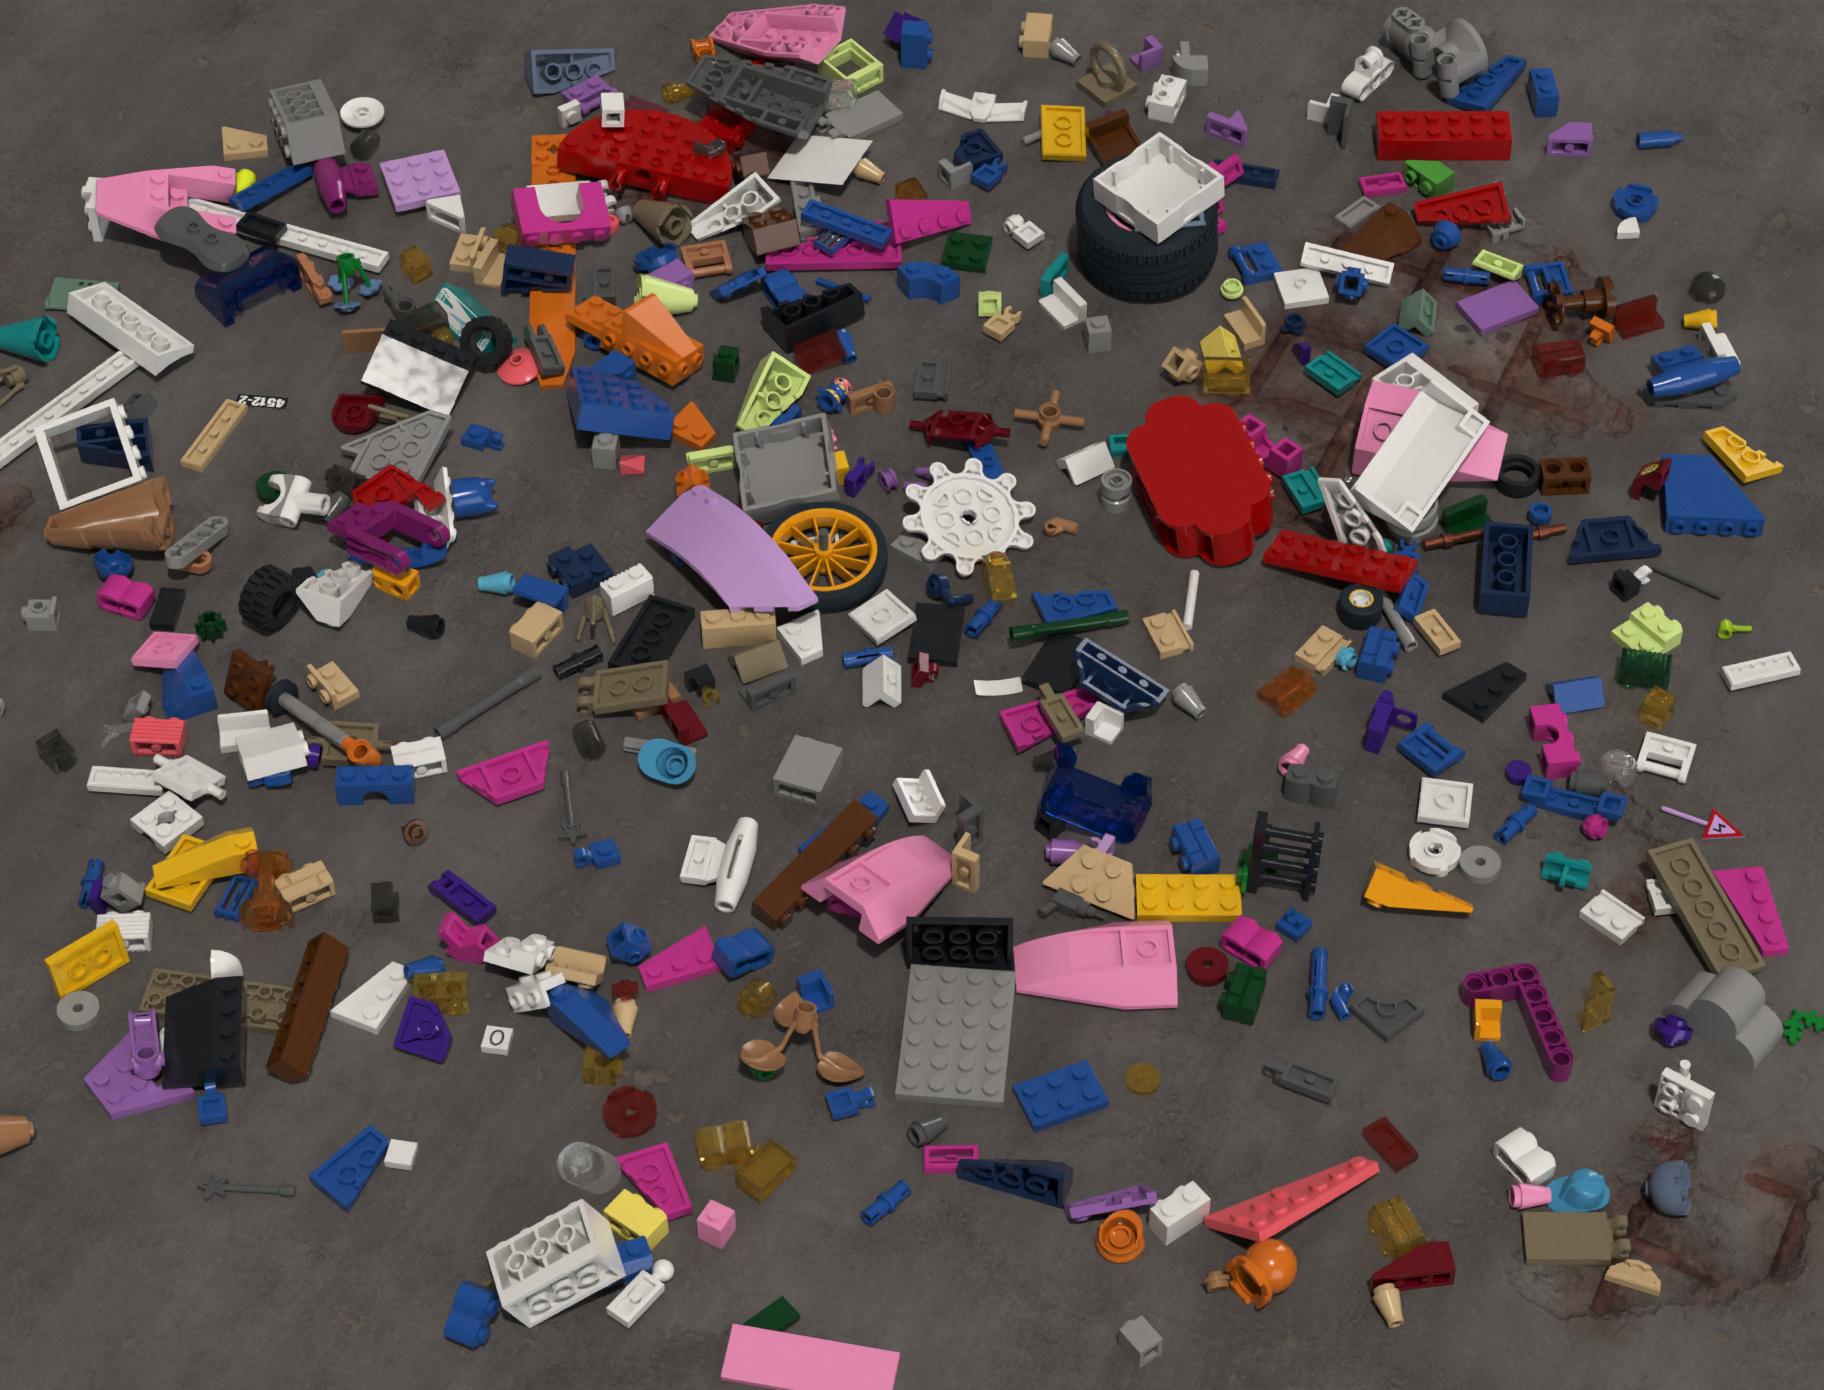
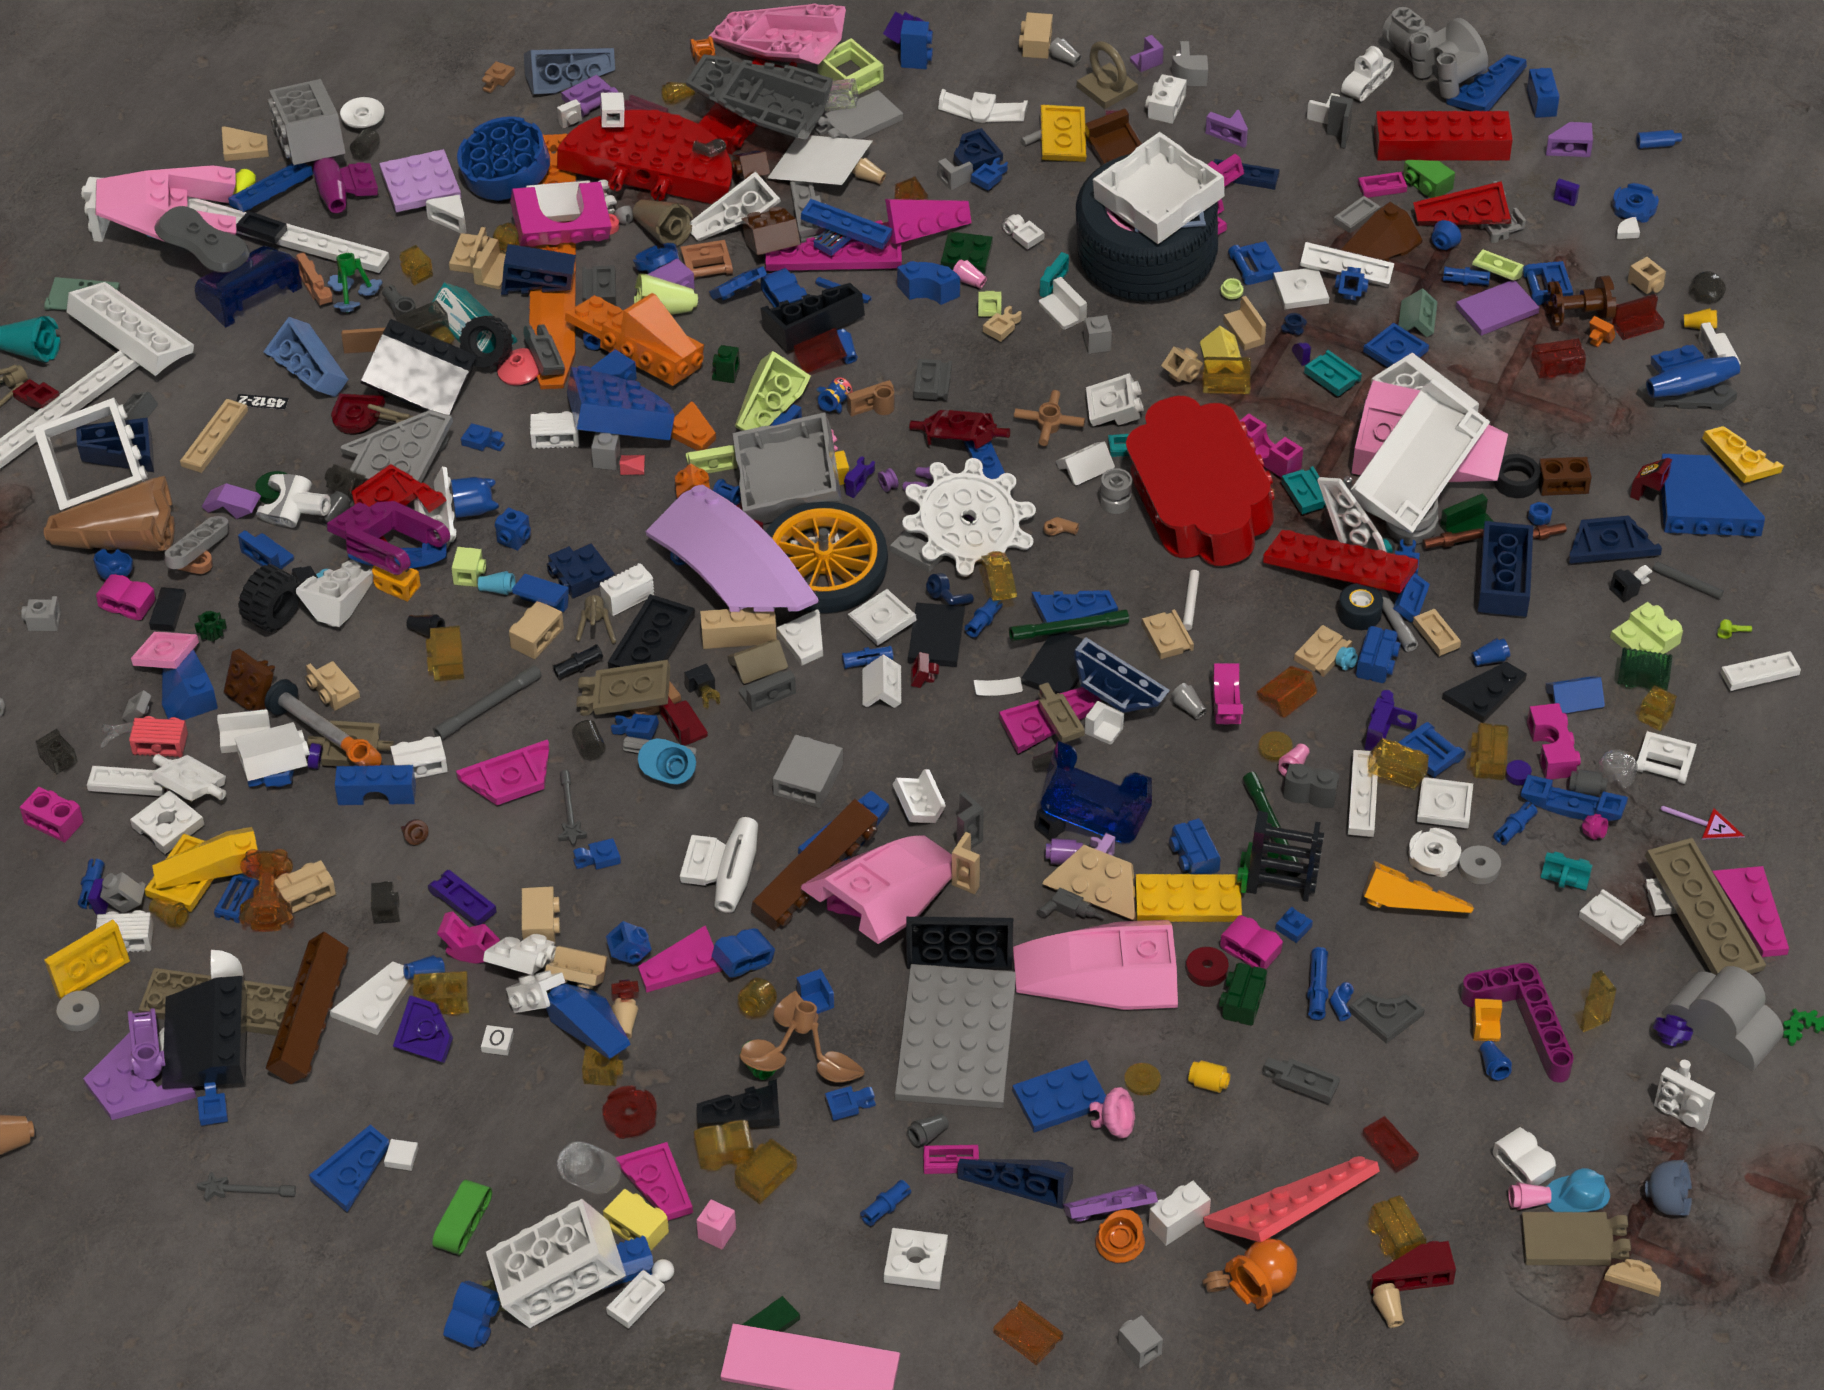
none -> dark red slope [12,379,60,408]
none -> dark pink brick [20,786,84,843]
none -> clear yellow cone [149,898,189,927]
none -> medium lavender slope [201,483,261,519]
none -> blue panel [238,530,294,569]
none -> medium blue wedge [263,317,349,397]
none -> clear yellow brick [426,626,464,682]
none -> bright green beam [432,1179,492,1255]
none -> yellowish green brick [452,547,486,587]
none -> blue brick [457,117,550,201]
none -> medium nougat plate [482,61,515,93]
none -> blue brick [495,507,531,551]
none -> tan brick [522,887,560,944]
none -> white brick [530,411,579,449]
none -> blue plate [611,714,659,740]
none -> black wing [697,1079,780,1131]
none -> blue bush [713,479,741,505]
none -> white brick [884,1228,948,1290]
none -> bright pink cone [953,259,987,289]
none -> clear orange plate [993,1301,1063,1366]
none -> white plate [1086,373,1144,426]
none -> bright pink hair [1089,1087,1135,1138]
none -> yellow brick [1188,1060,1231,1093]
none -> dark pink arch [1212,663,1243,724]
none -> dark green piece [1243,772,1301,877]
none -> clear yellow piece [1259,731,1293,760]
none -> white plate [1348,750,1379,837]
none -> clear yellow brick [1368,738,1429,789]
none -> clear yellow brick [1470,723,1509,780]
none -> blue cone [1471,638,1510,666]
none -> dark purple tile [1554,178,1580,206]
none -> tan brick [1627,257,1666,294]

